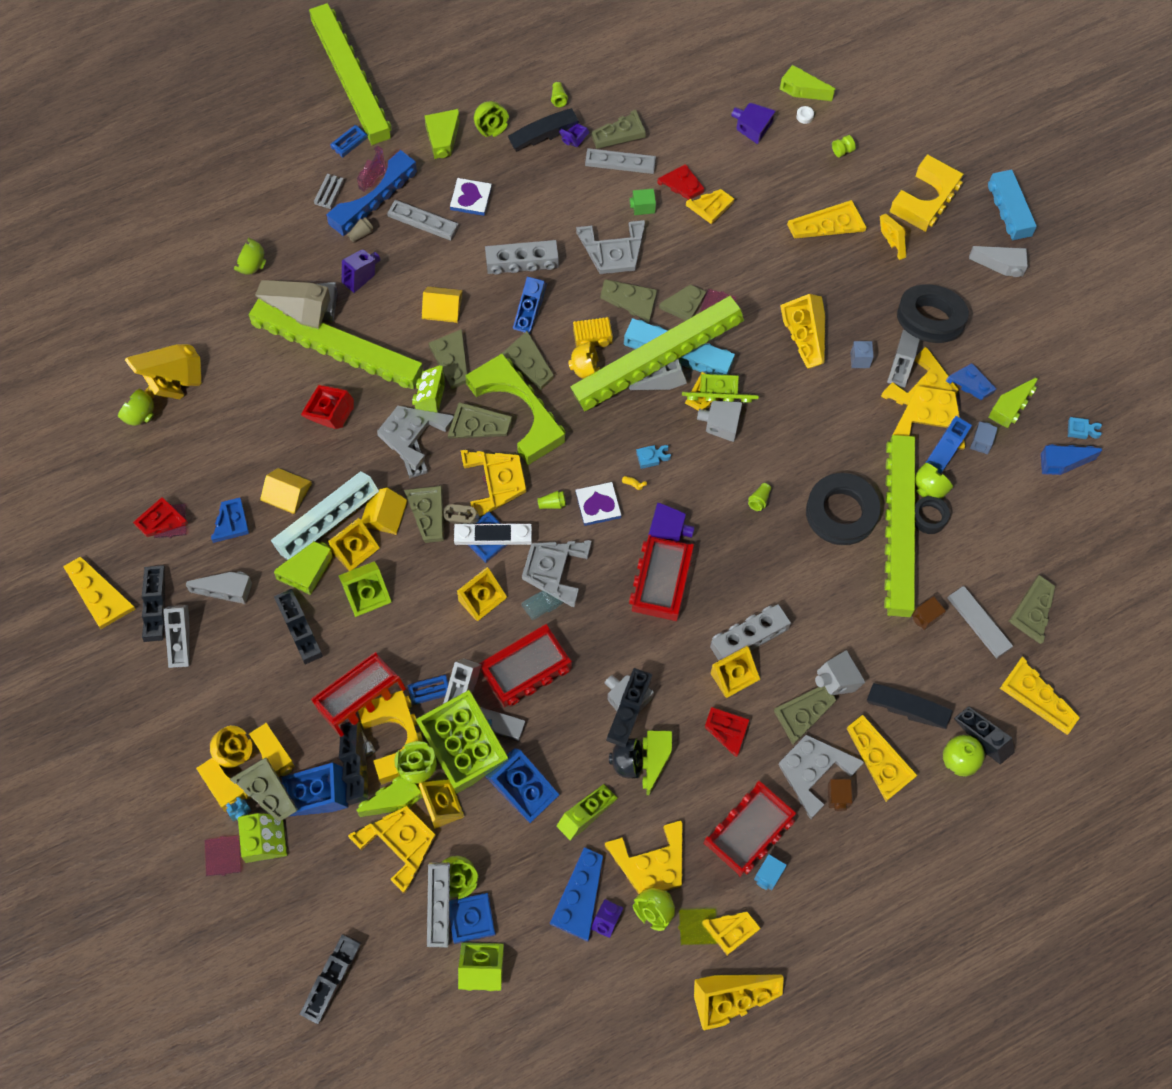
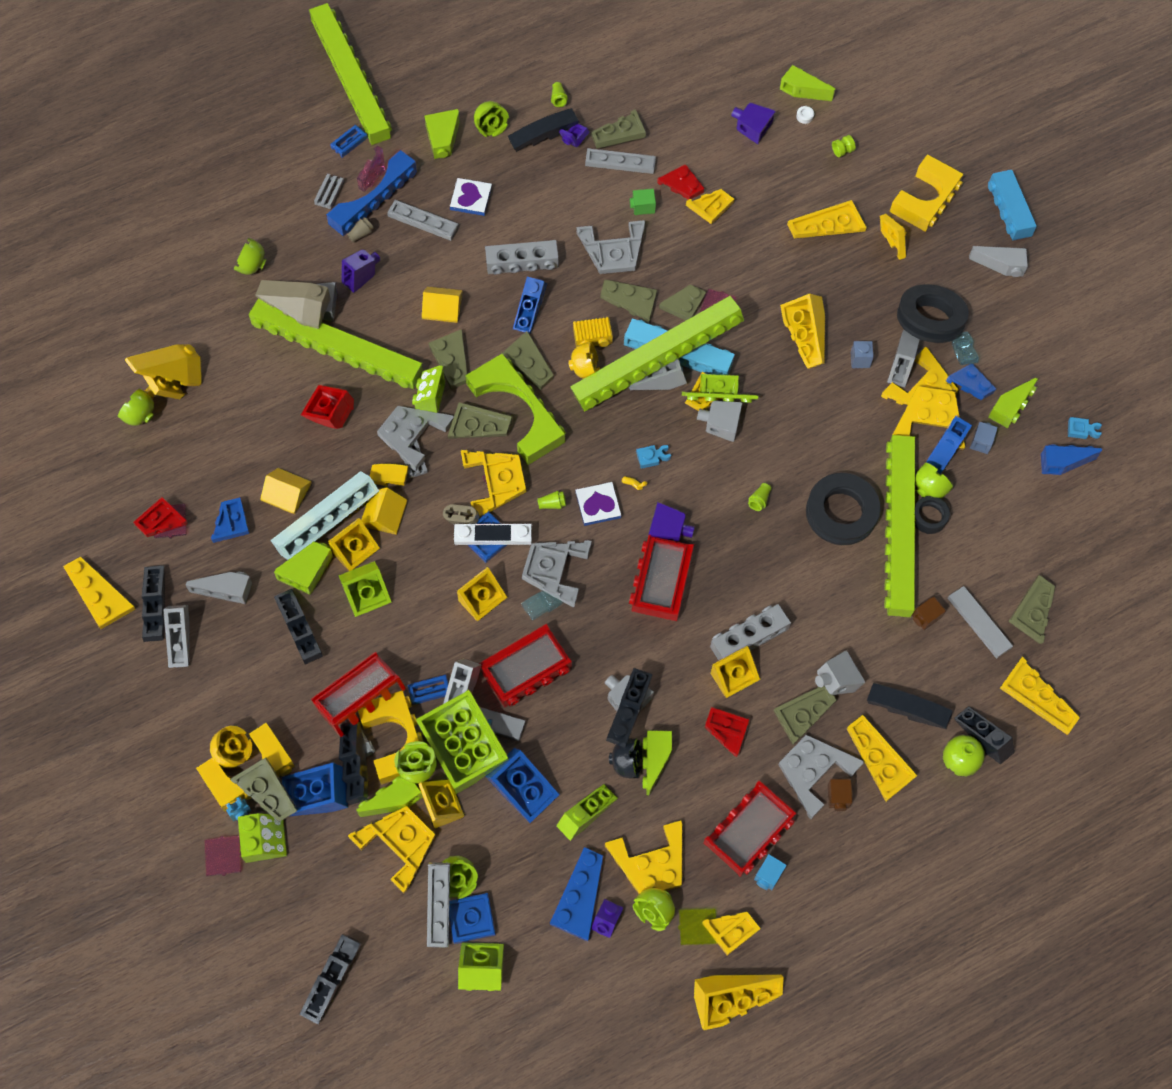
olive wing [404,486,444,543] -> none
none -> yellow slope [370,464,409,486]
none -> clear light blue slope [951,332,979,365]

